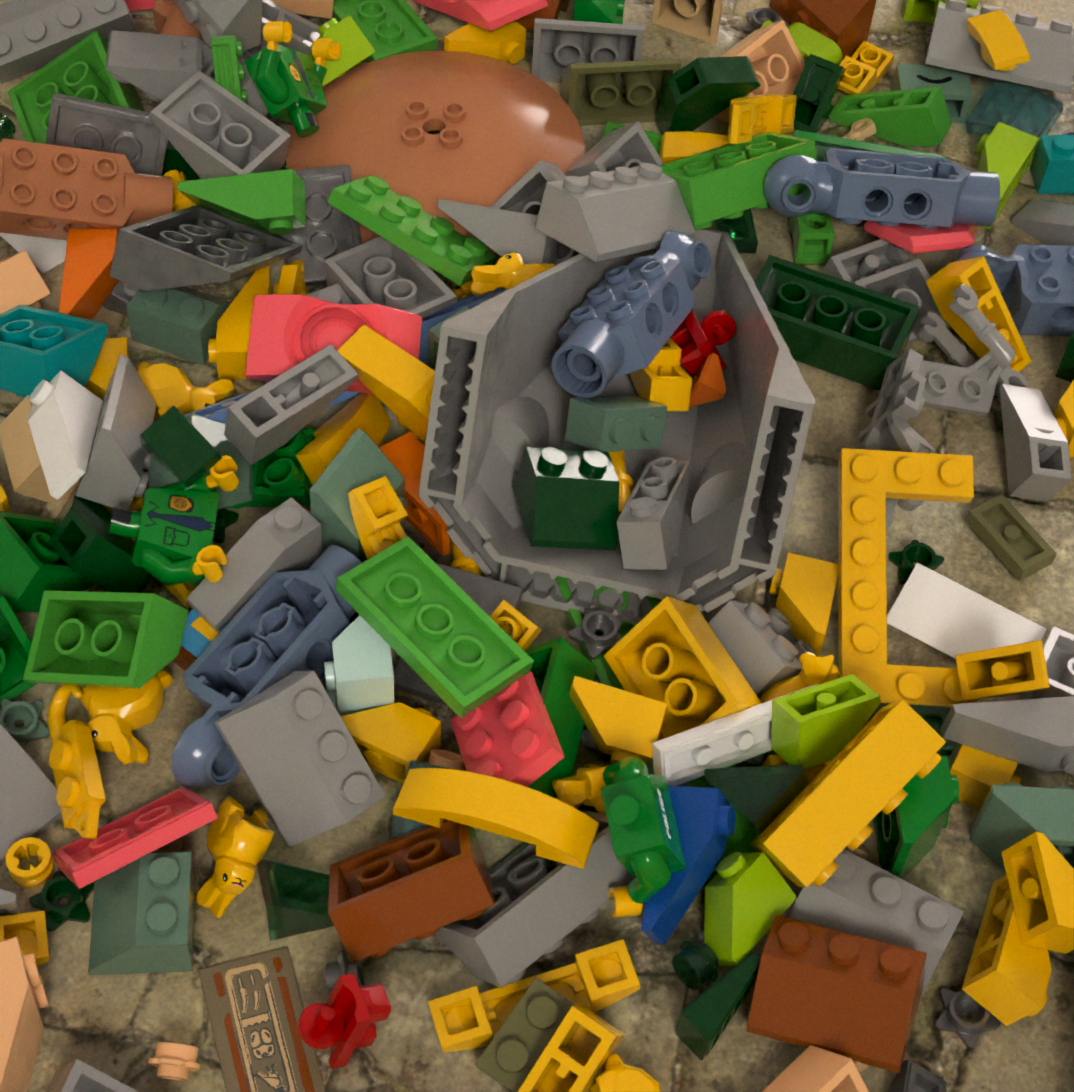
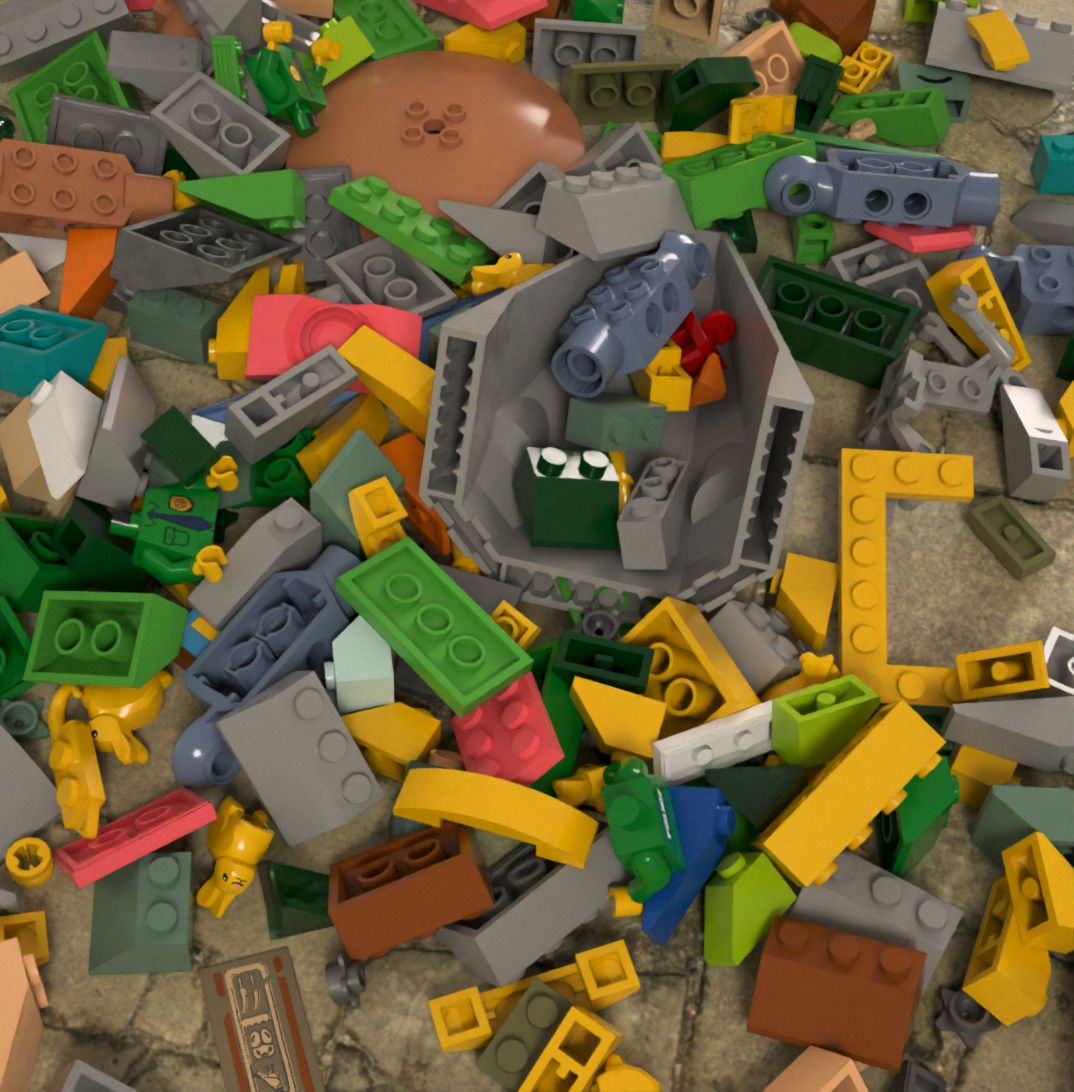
dark green plate [29,871,94,932] -> none
yellow animal [136,361,235,421] -> none
light nougat plate [148,1042,201,1081] -> none
red hips [297,973,391,1069] -> none
clear green plate [672,941,719,990] -> none
dark green slope [675,952,761,1060] -> none
white sticker [887,562,1047,659] -> none
dark green plate [888,540,944,584] -> none
clear light blue slope [965,81,1064,148] -> none
lime slope [976,122,1039,230] -> none
none -> dark green slope [552,629,655,695]

